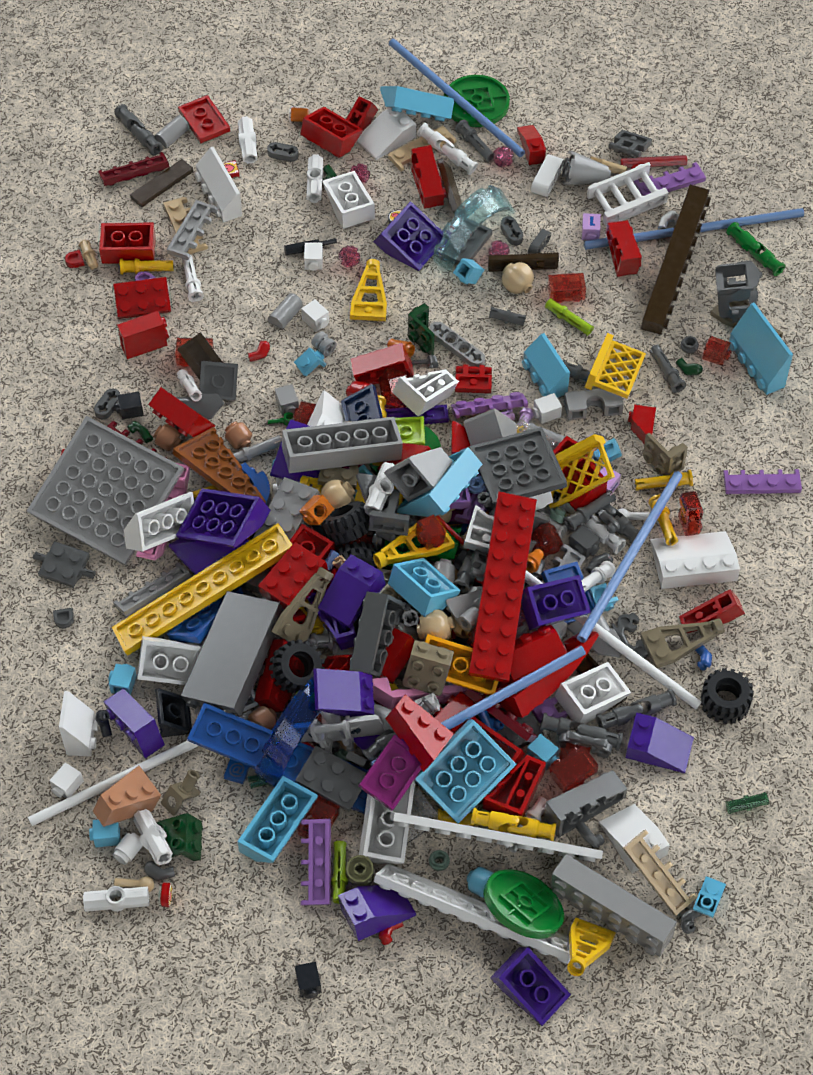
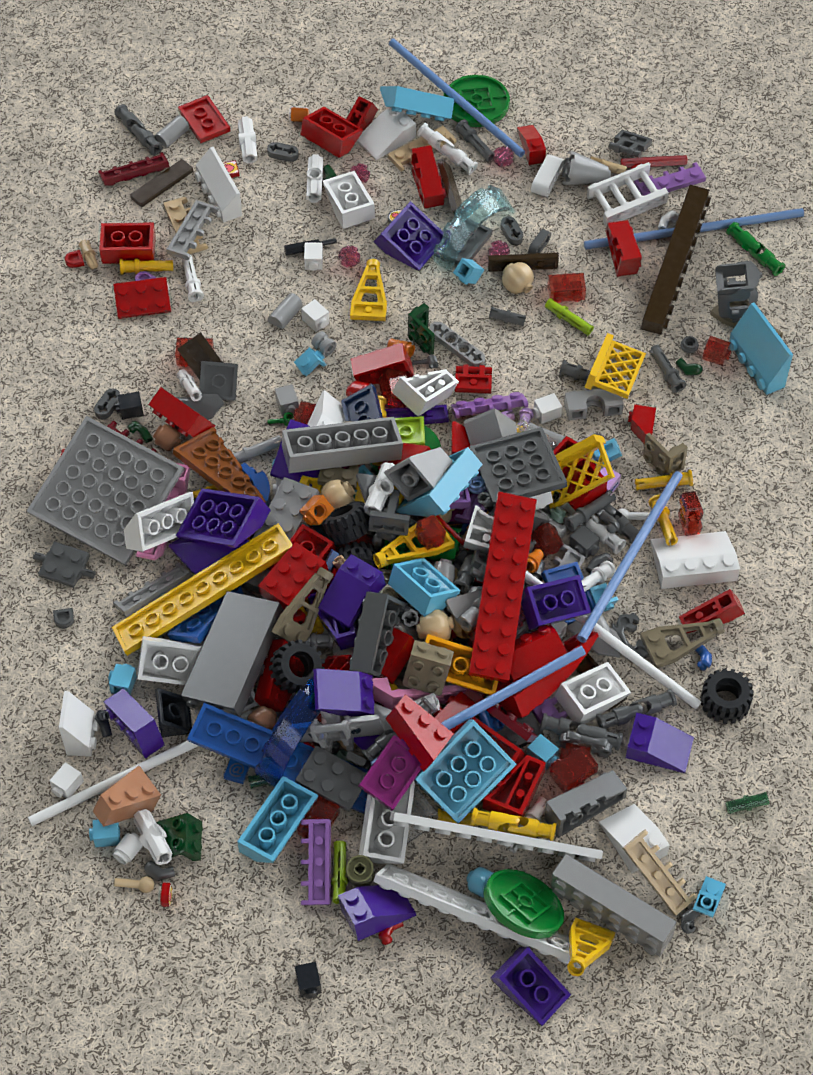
white piece [83,886,149,912] -> none
red brick [117,311,169,359] -> none
dark tan bracket [161,769,200,816] -> none
nougat head [225,421,252,449] -> none
red arm [248,341,270,362] -> none
sand green plate [429,850,450,871] -> none
medium azure slope [522,333,570,398] -> none
dark grey arm [576,822,605,848] -> none
lavender brick [582,213,601,241] -> none
medium lavender hinge [723,469,802,494] -> none

